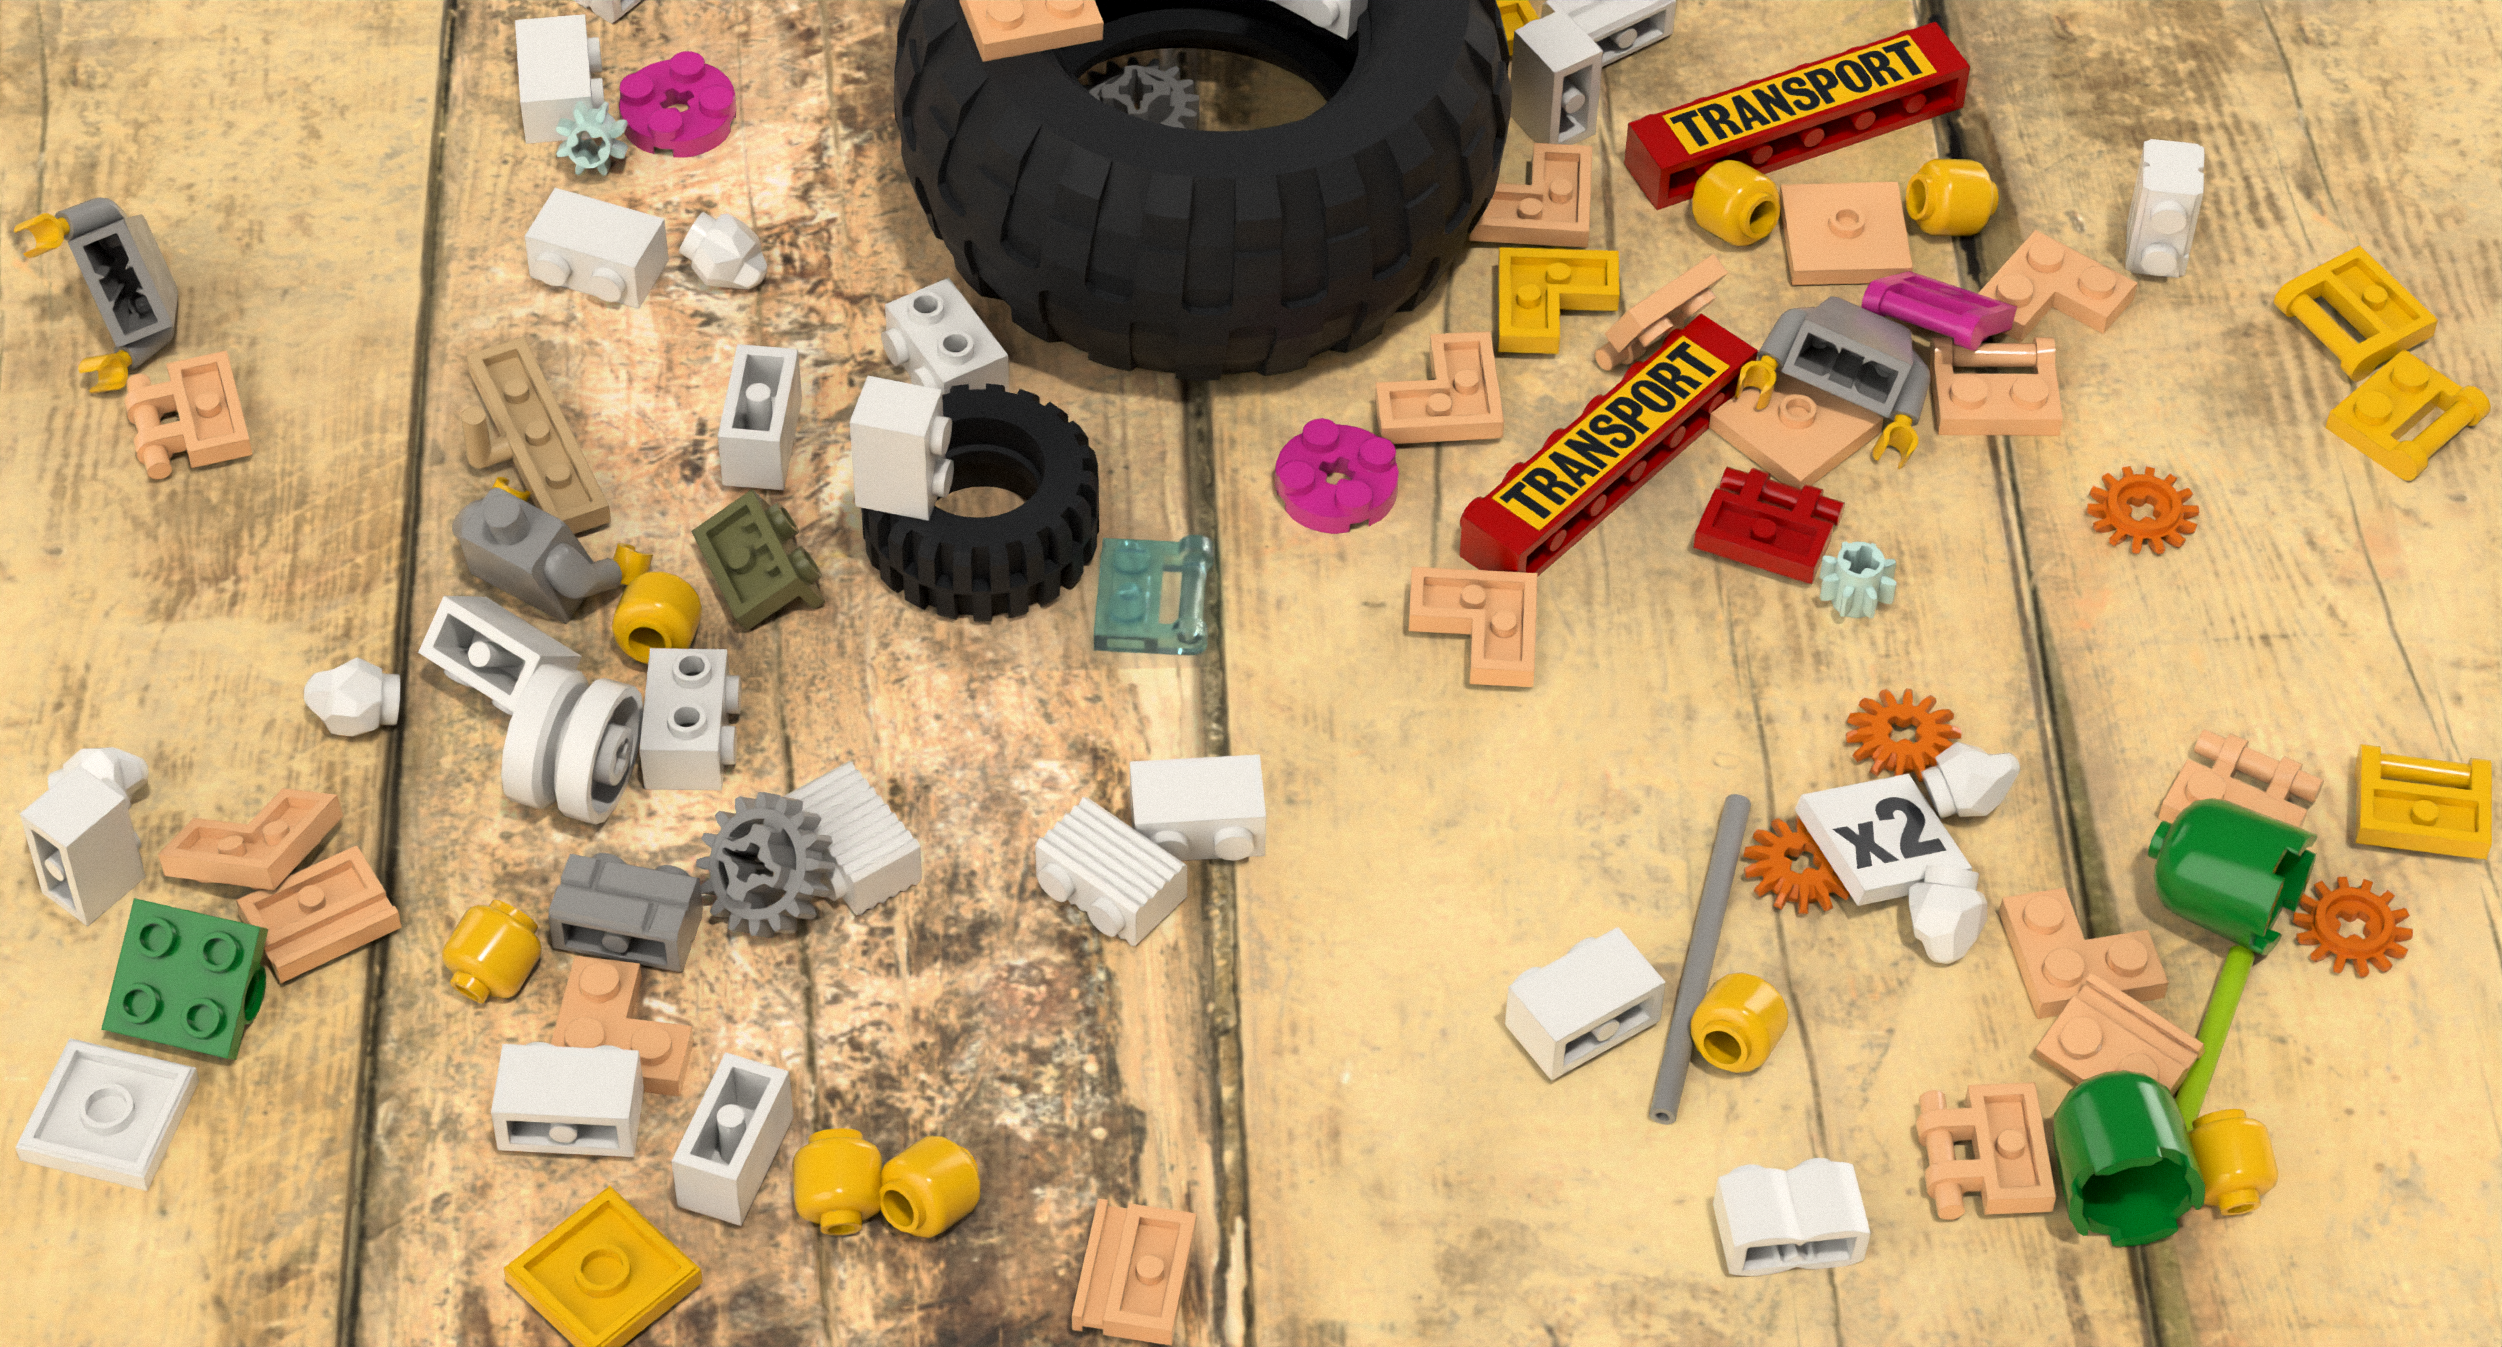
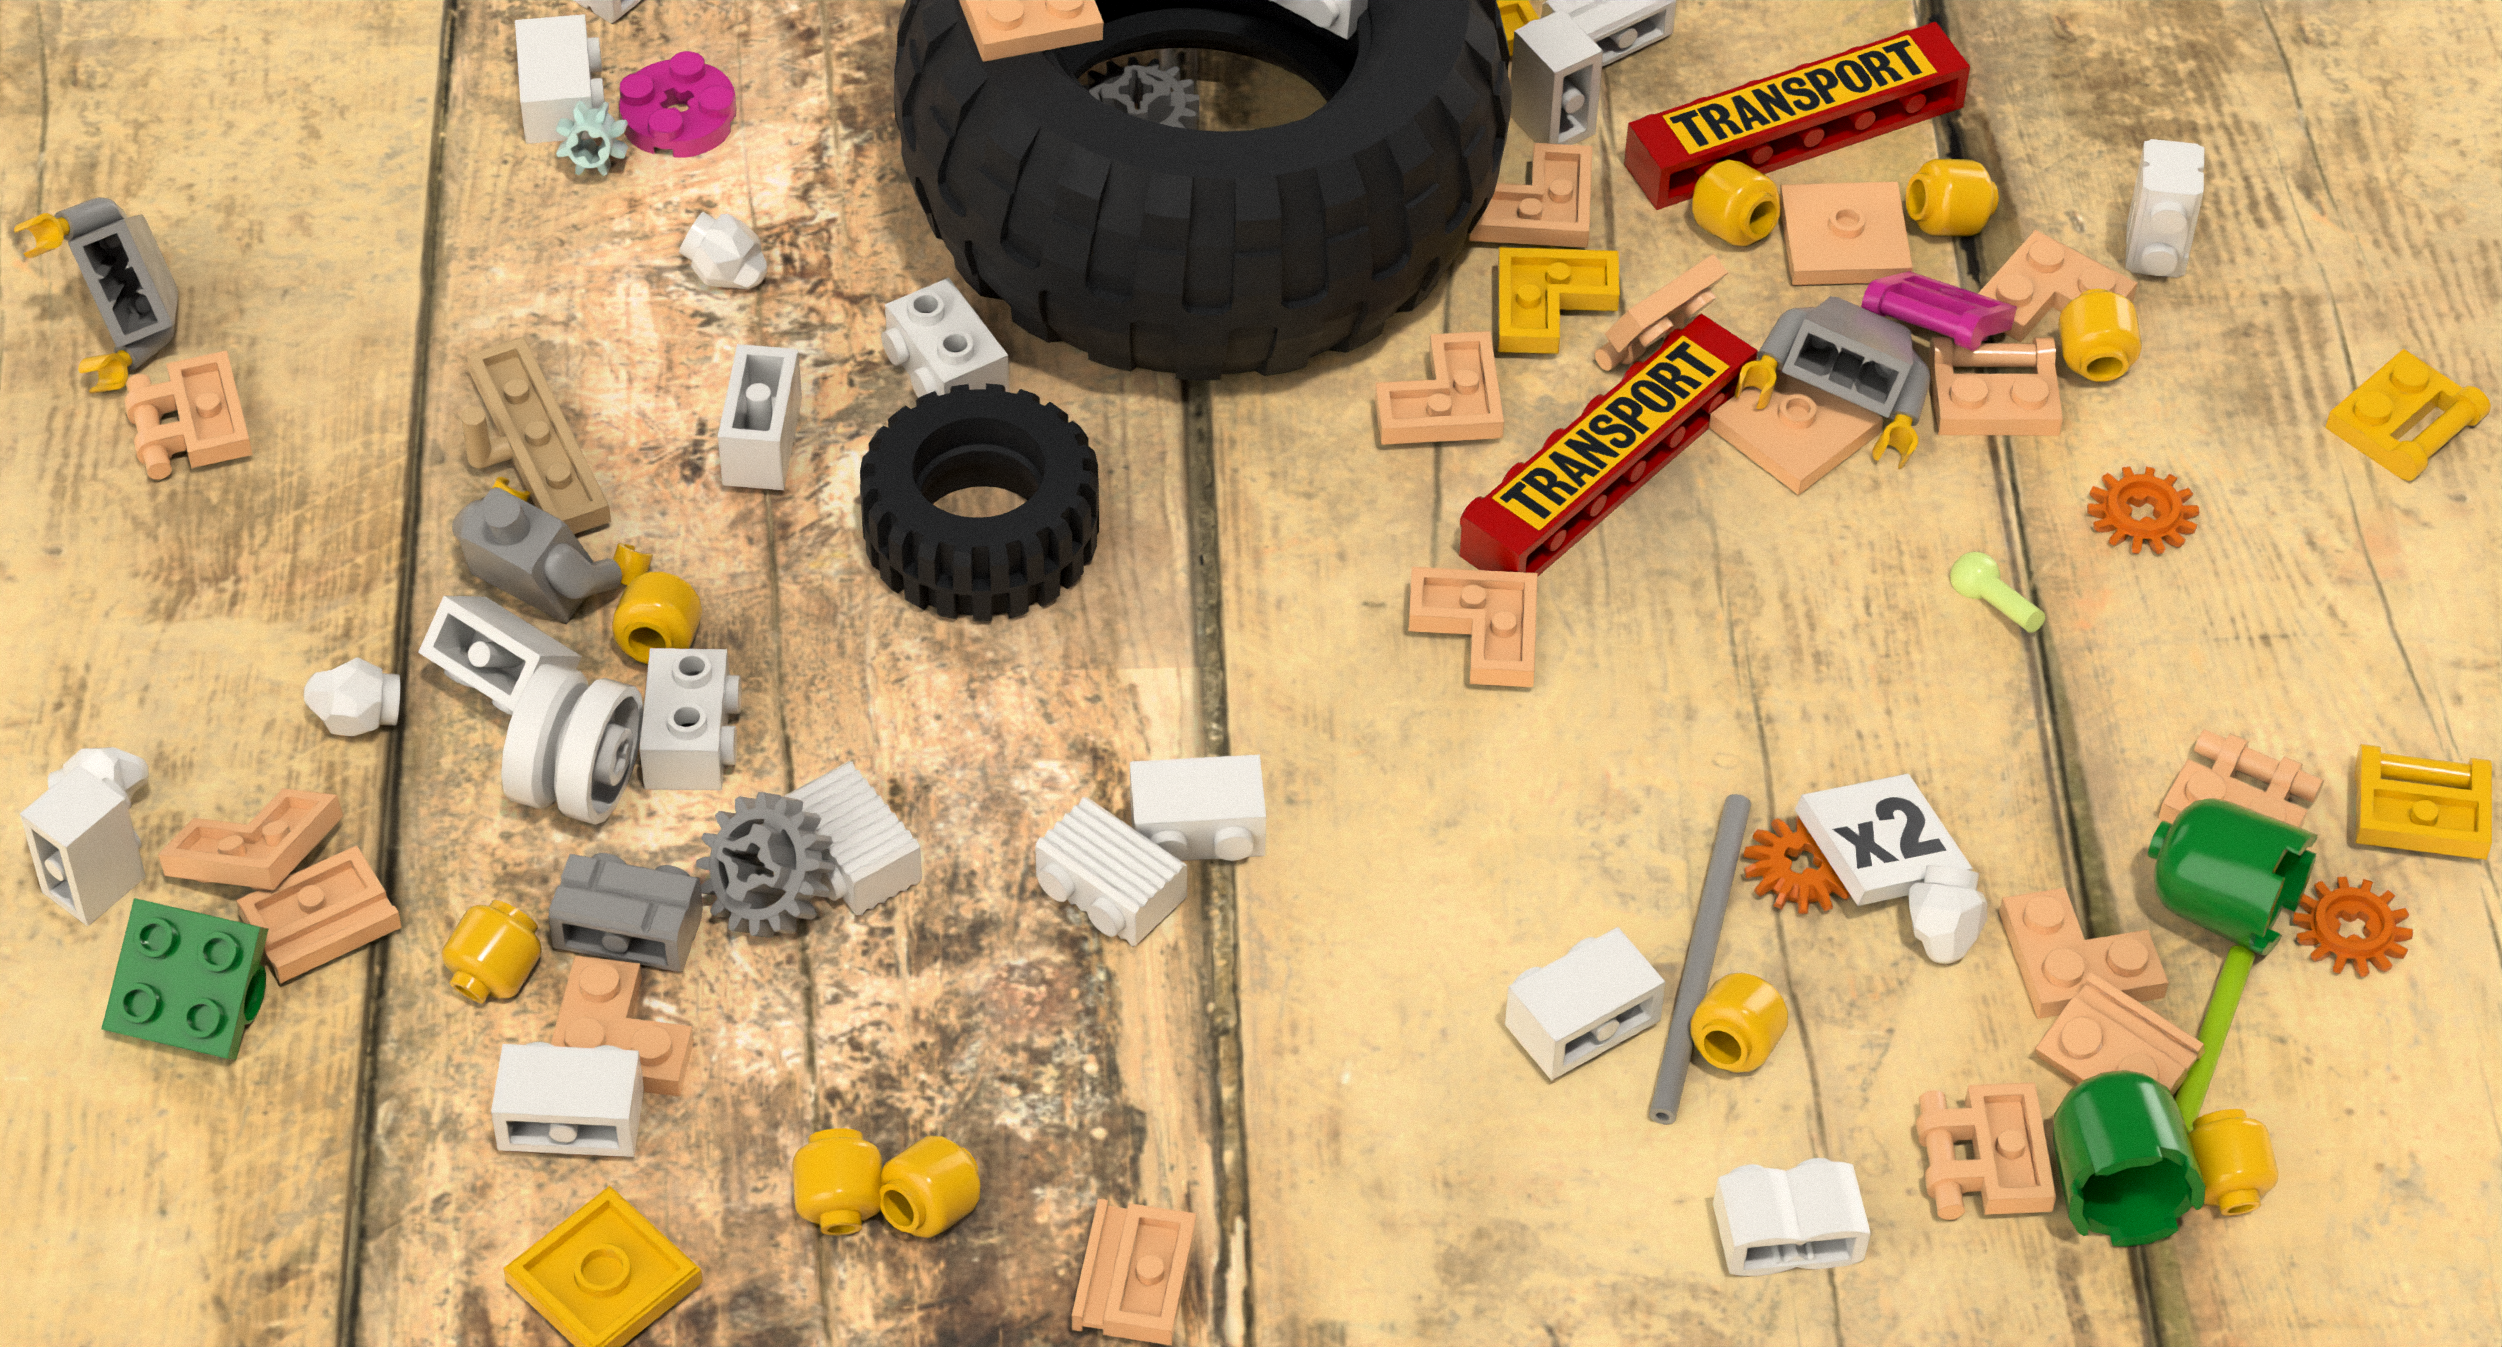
white tile [16,1038,199,1191] -> none
white brick [524,188,669,309] -> none
white brick [671,1052,793,1226] -> none
olive bracket [691,489,825,630] -> none
white brick [849,376,954,521] -> none
clear light blue plate [1094,535,1215,656] -> none
dark pink plate [1275,418,1399,534] -> none
red plate [1693,466,1845,584] -> none
light aqua gear [1819,542,1897,618] -> none
orange gear [1845,688,1962,782] -> none
white rock [1921,742,2020,819] -> none
yellow plate [2274,245,2438,382] -> none
none -> yellowish green bar [1950,551,2045,633]
none -> yellow head [2058,288,2142,382]

